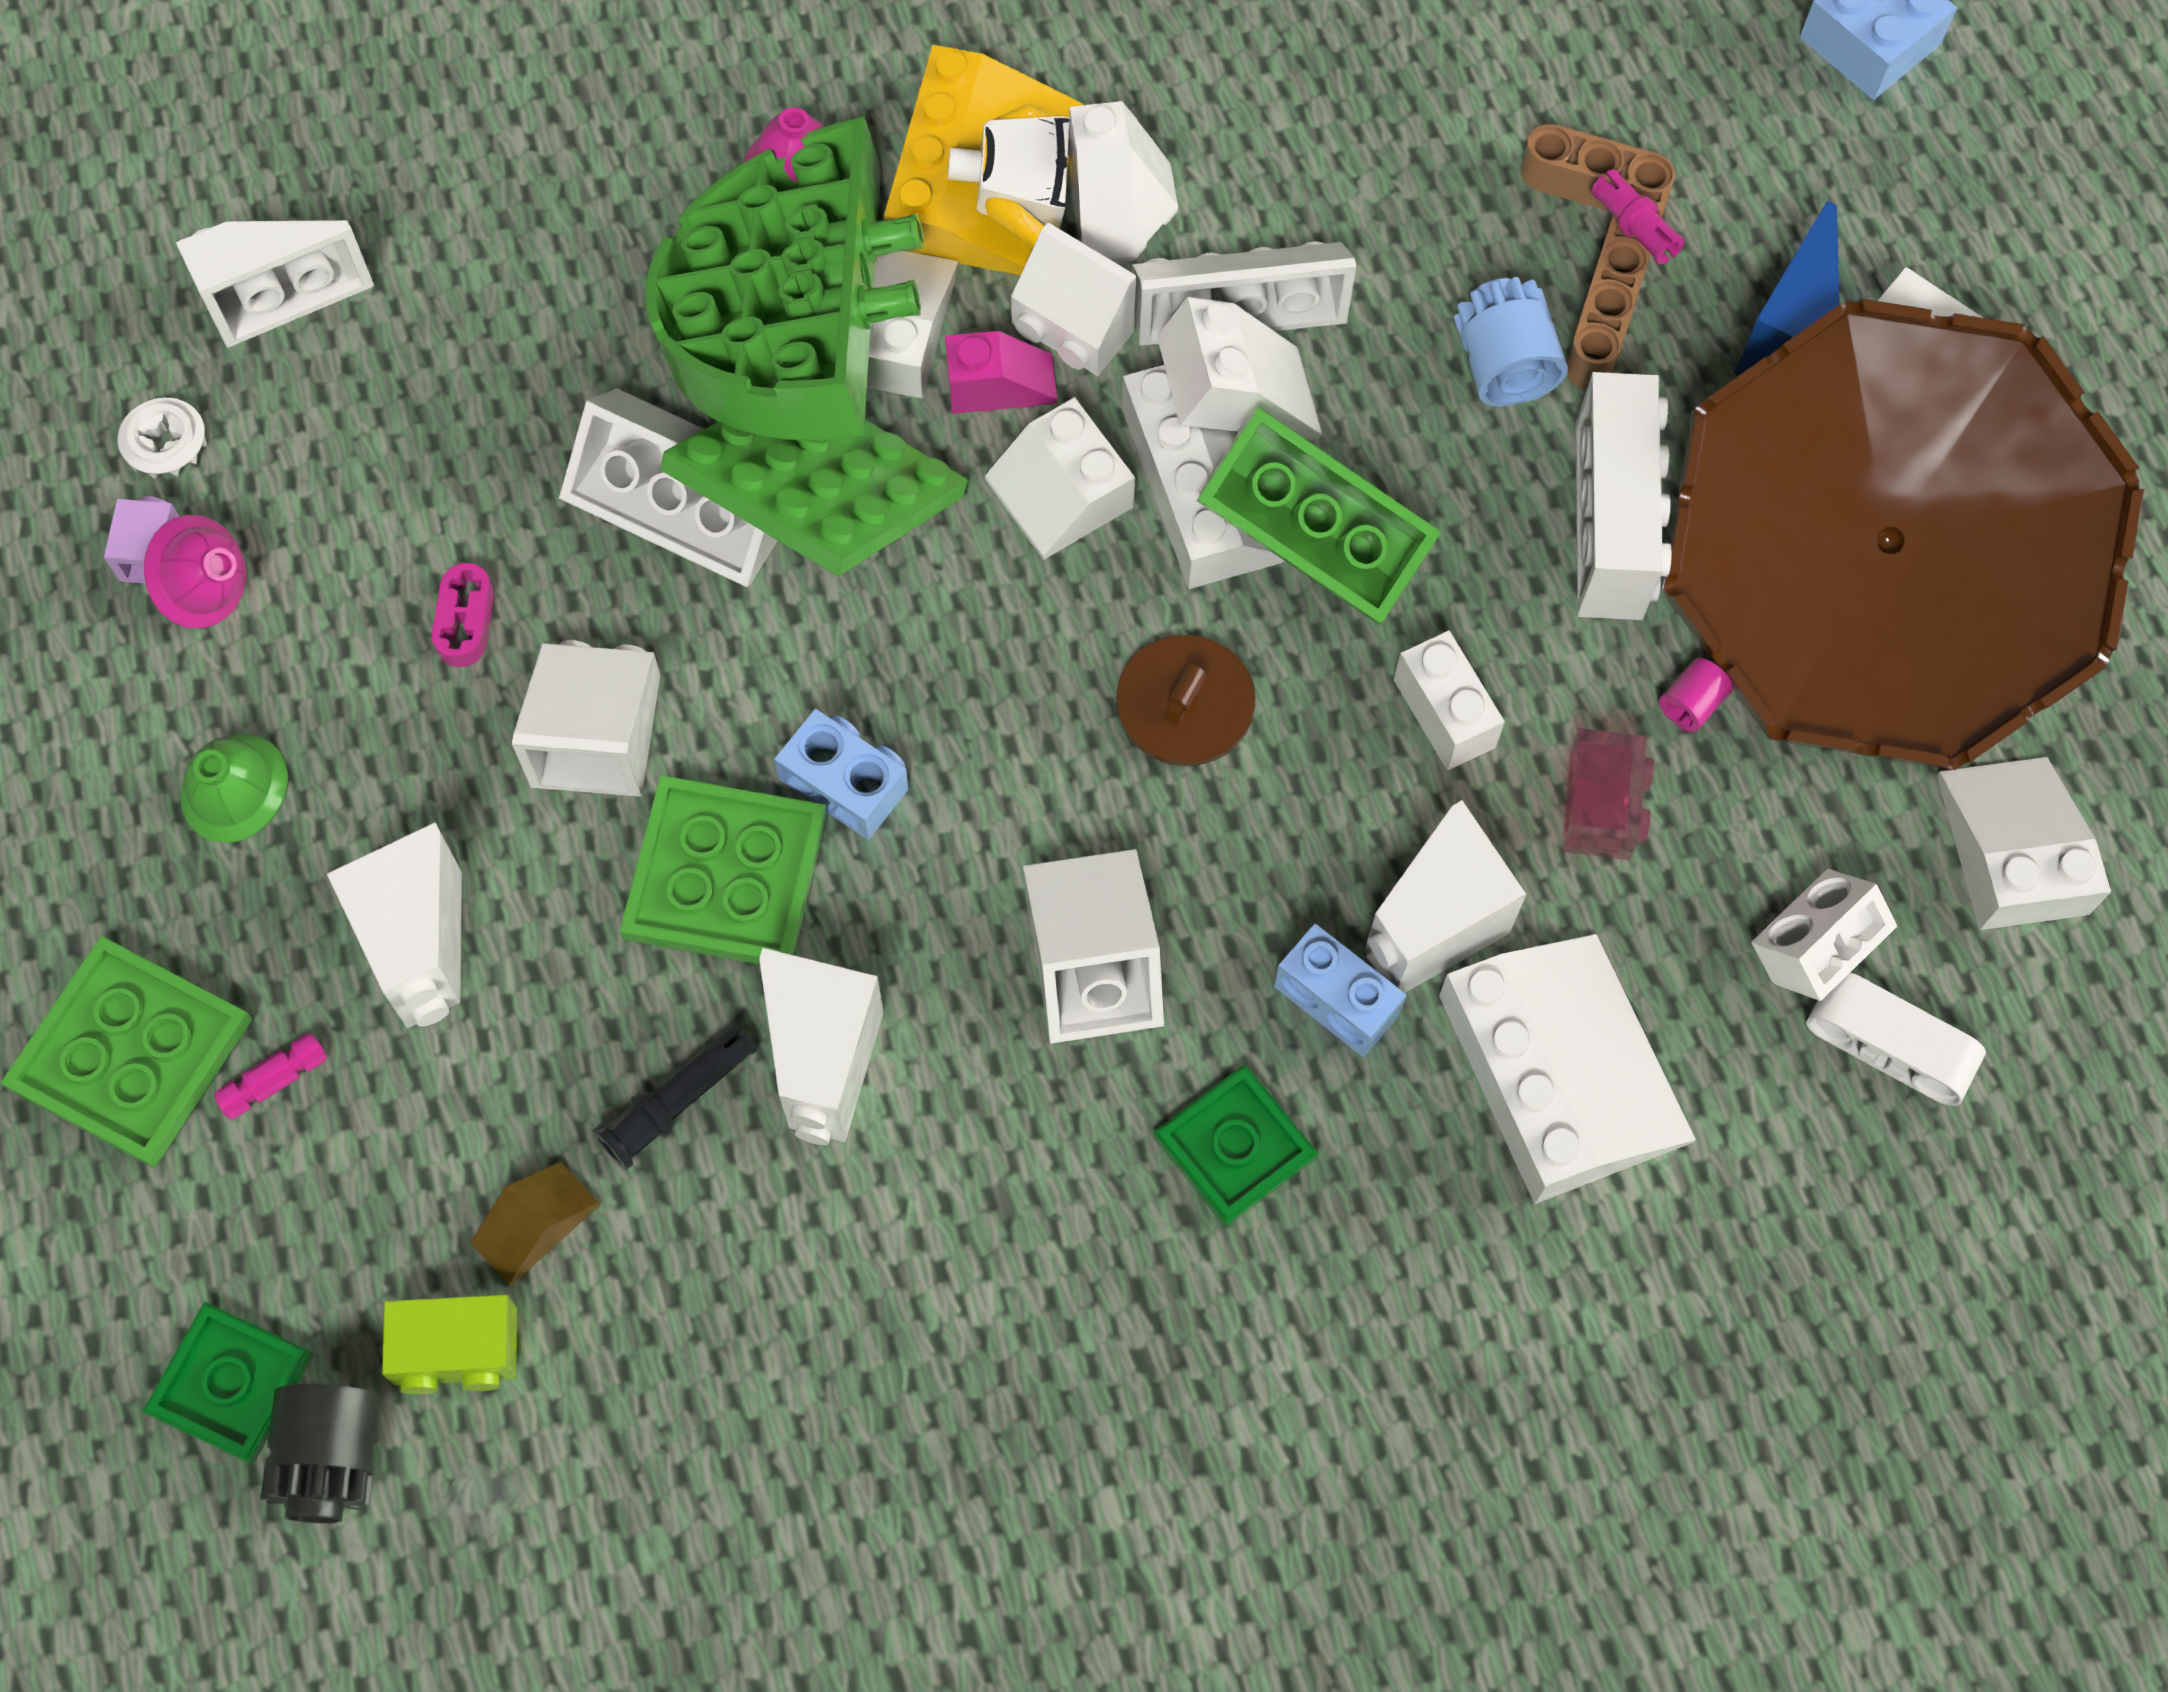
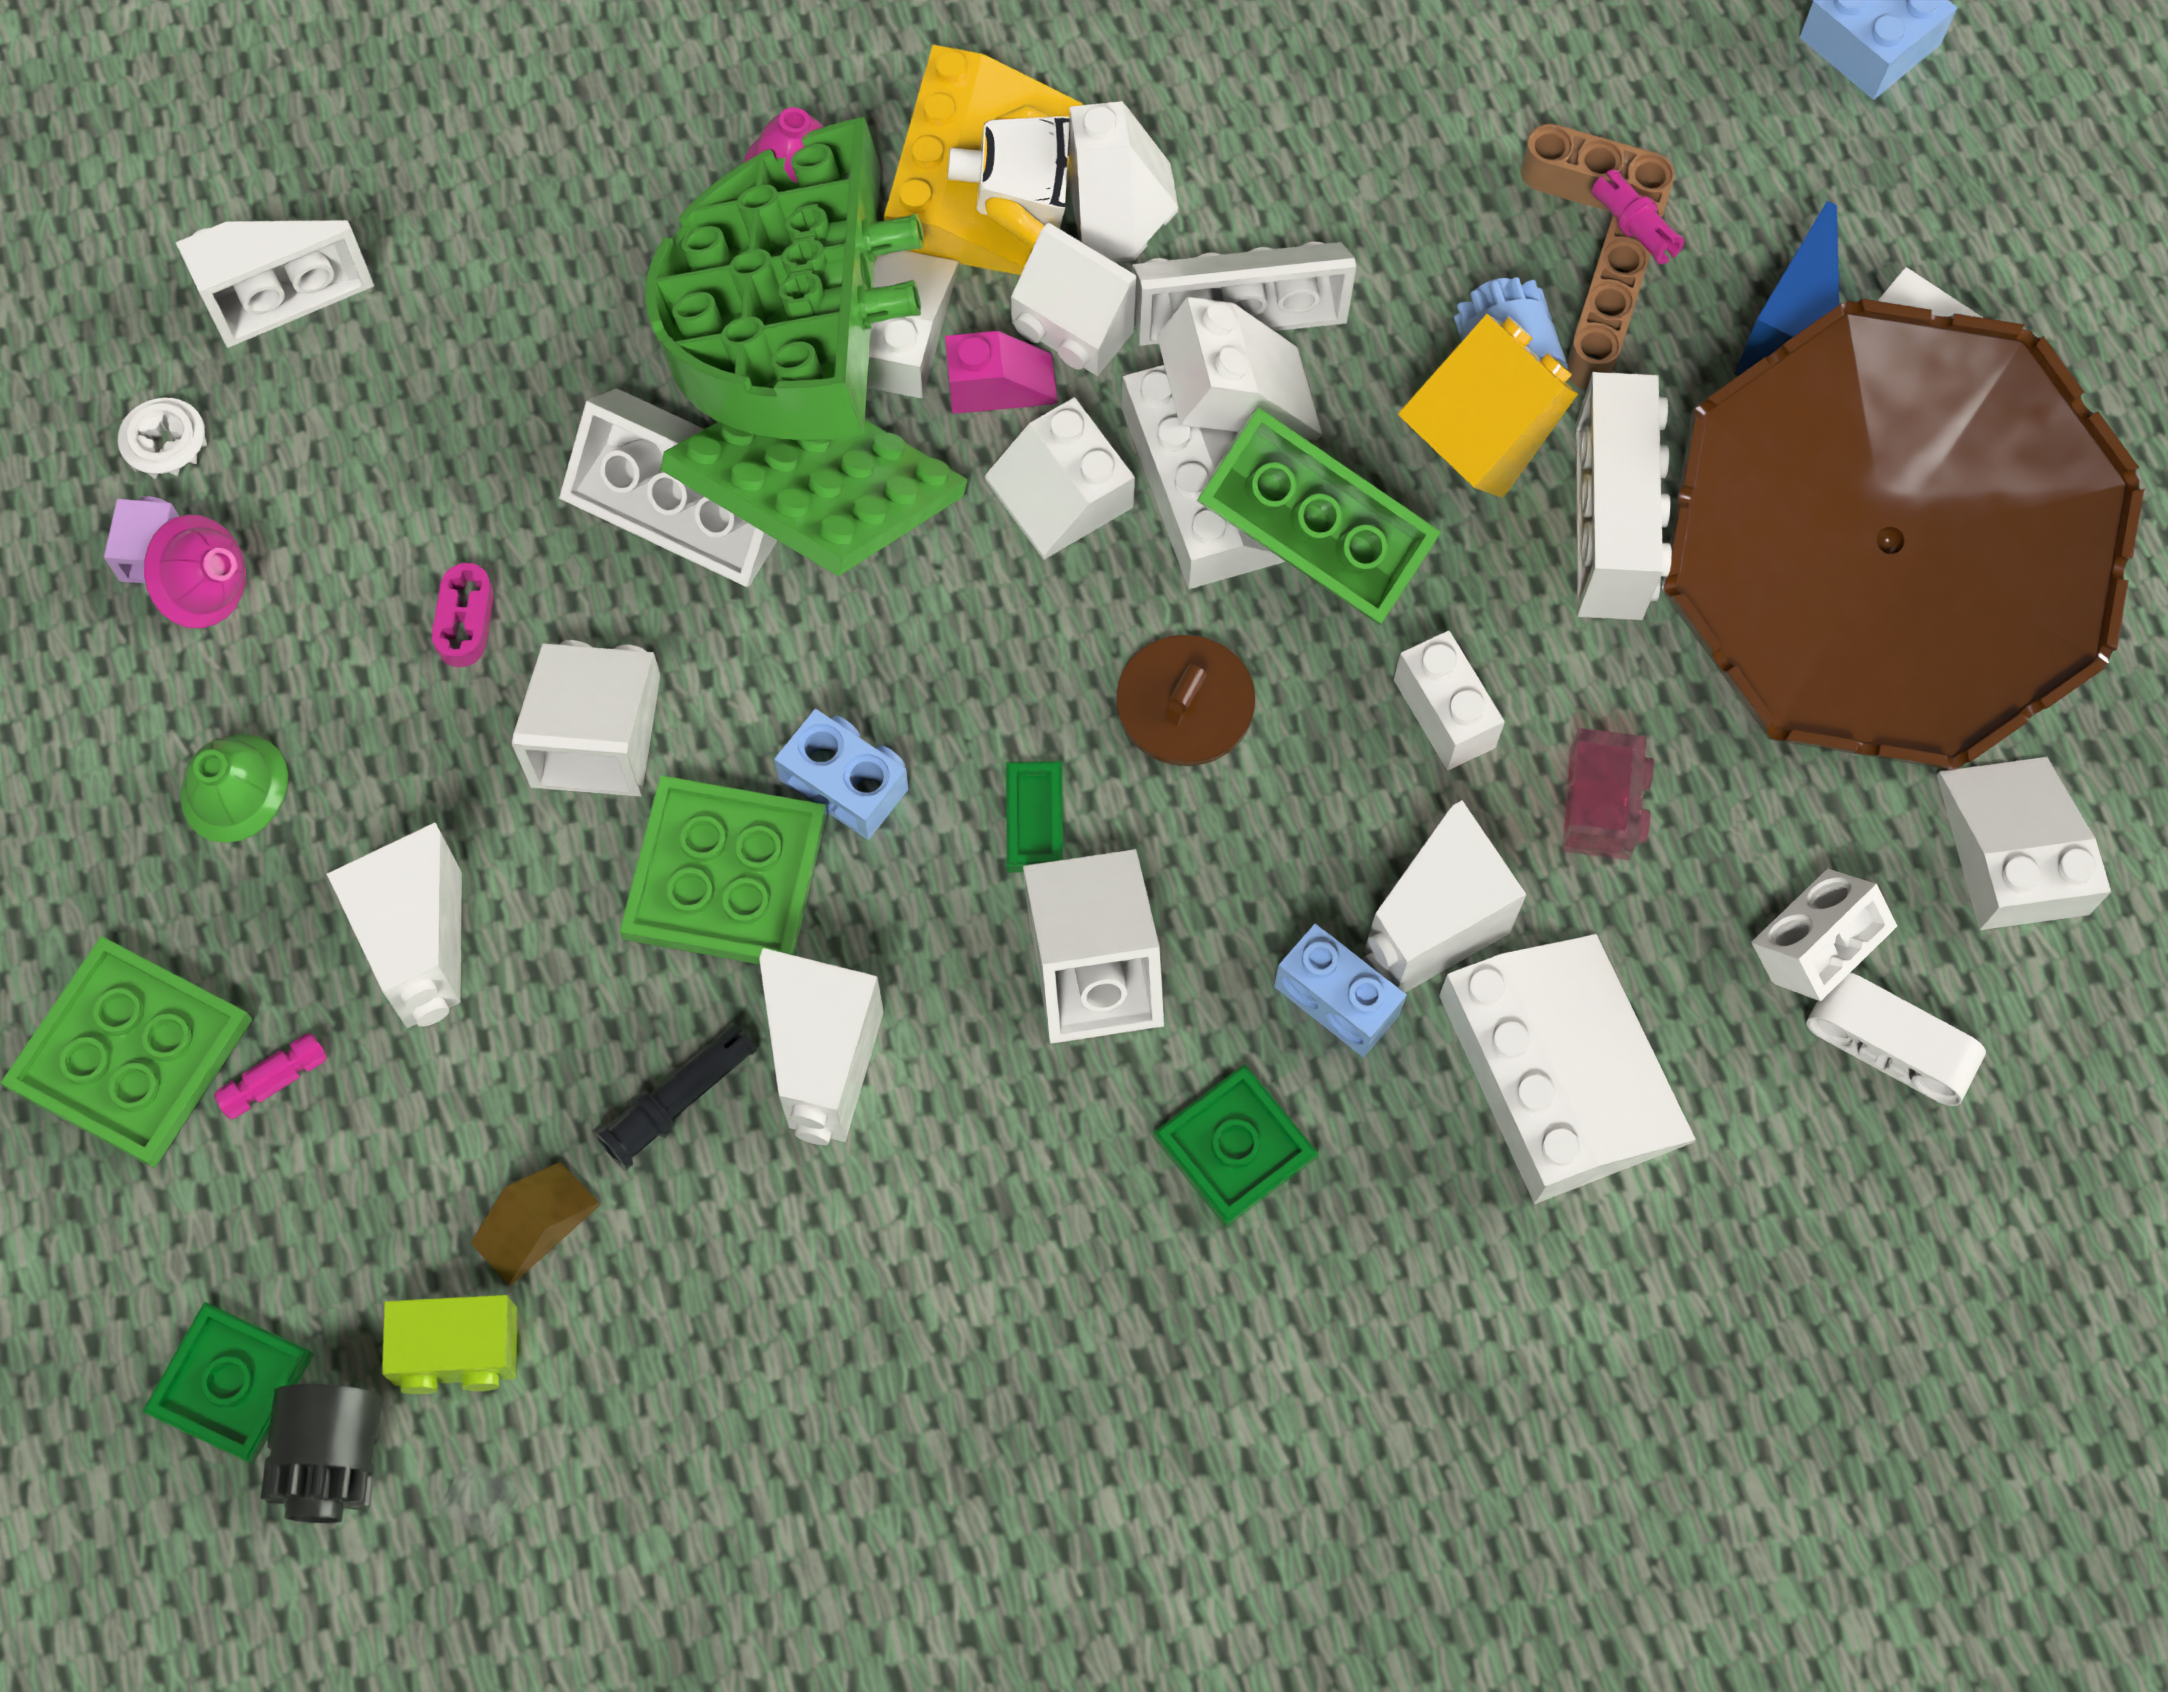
dark pink gear [1659,658,1733,732] -> none
none -> green tile [1006,761,1063,873]
none -> yellow slope [1397,314,1578,498]

